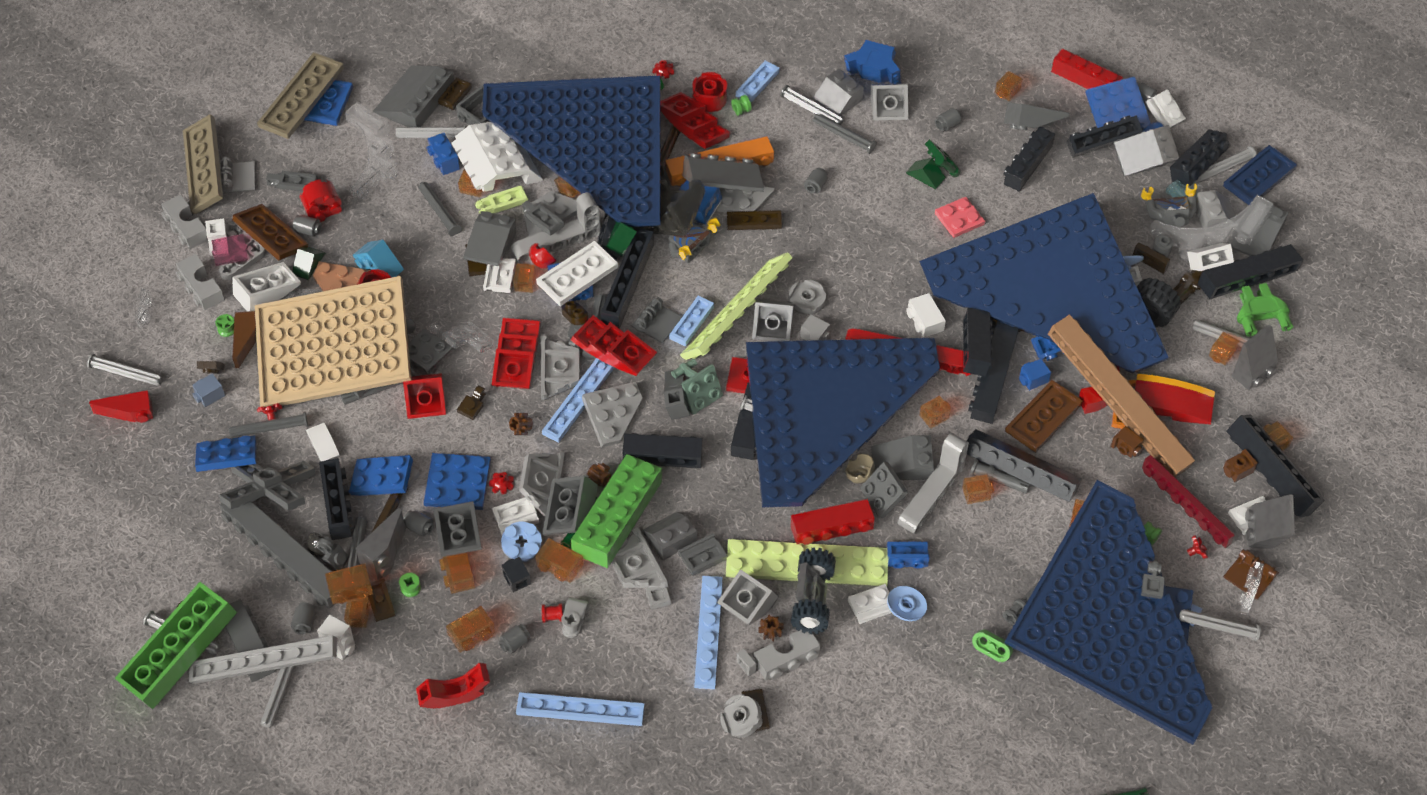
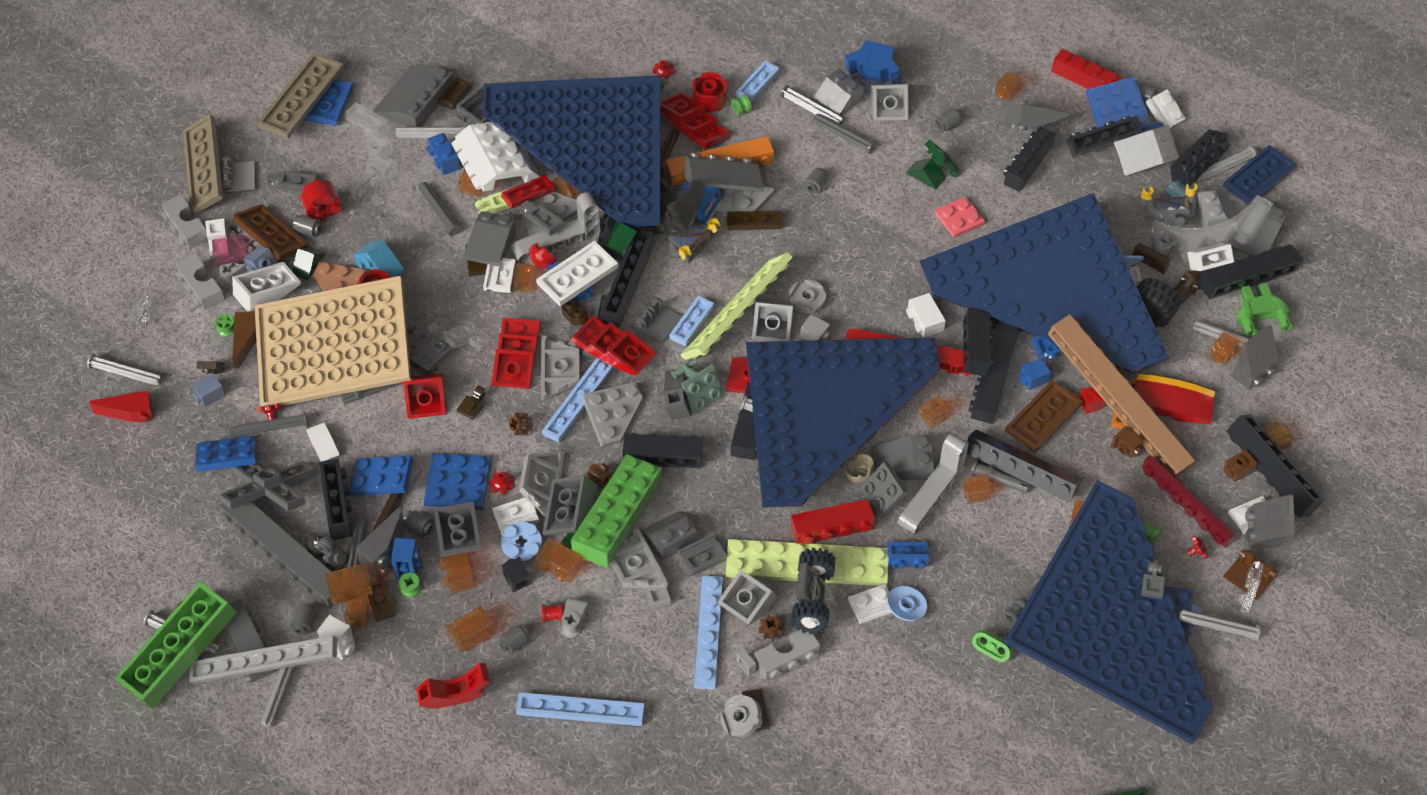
none -> sand blue brick [244,246,278,272]
none -> blue brick [391,537,422,579]
none -> red plate [501,175,556,209]

